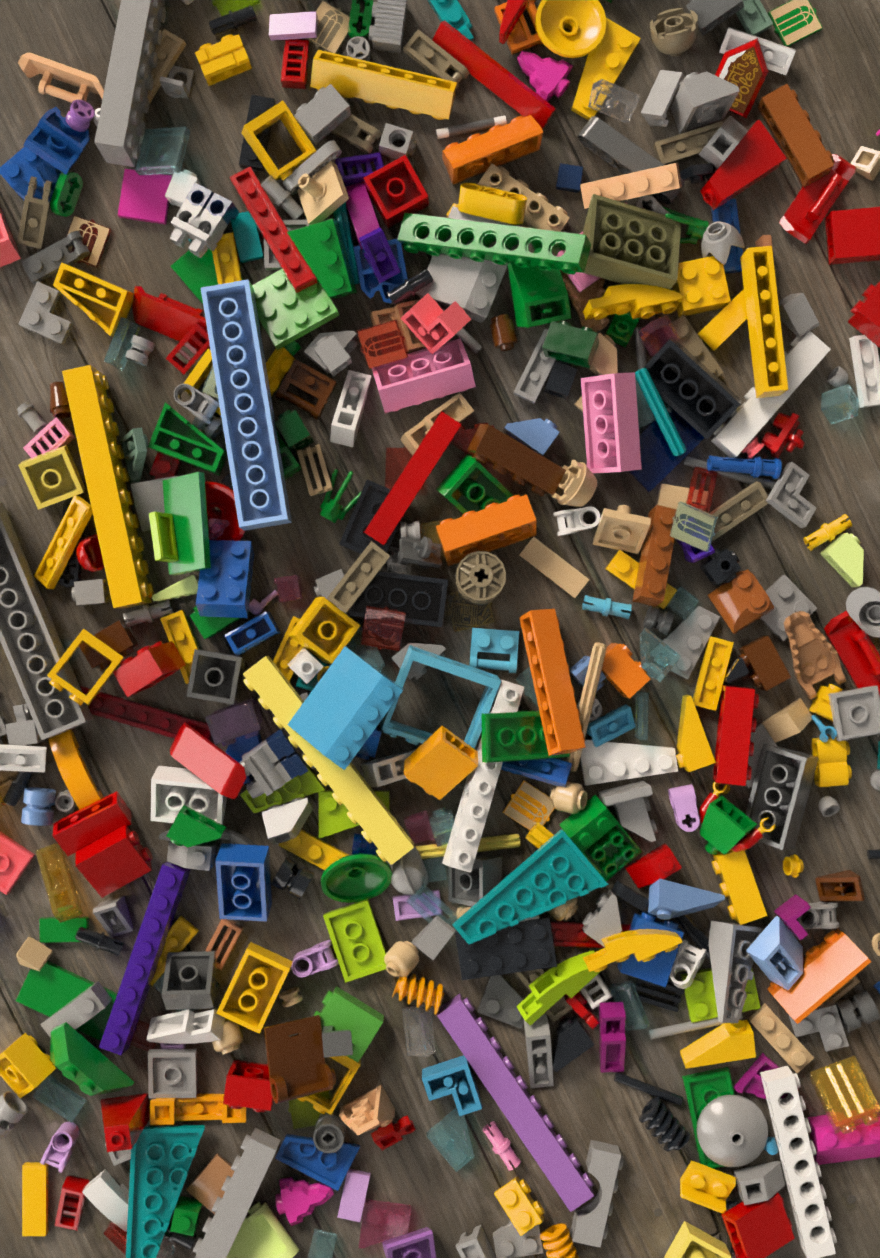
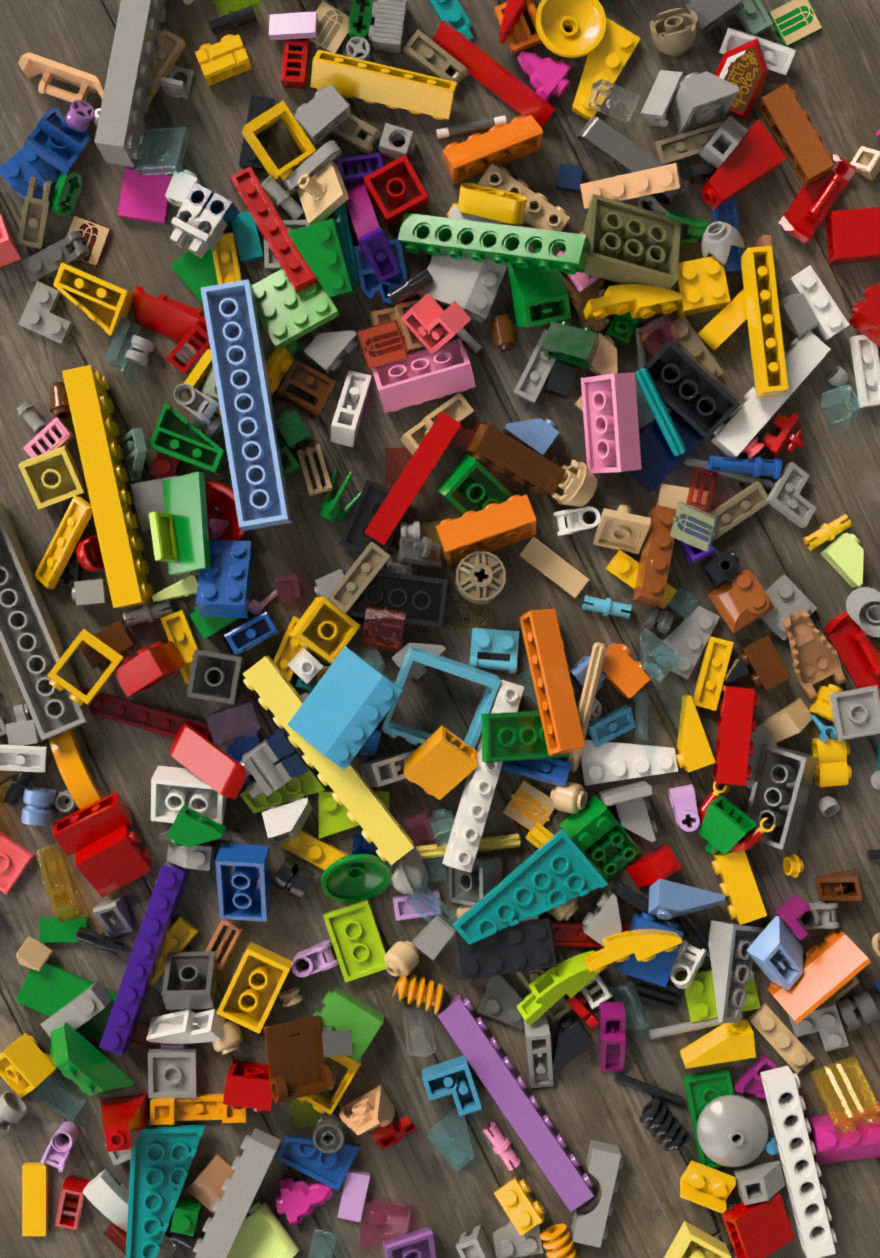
light grey brick [314,335,352,376] -> none
none -> white brick [783,265,850,343]

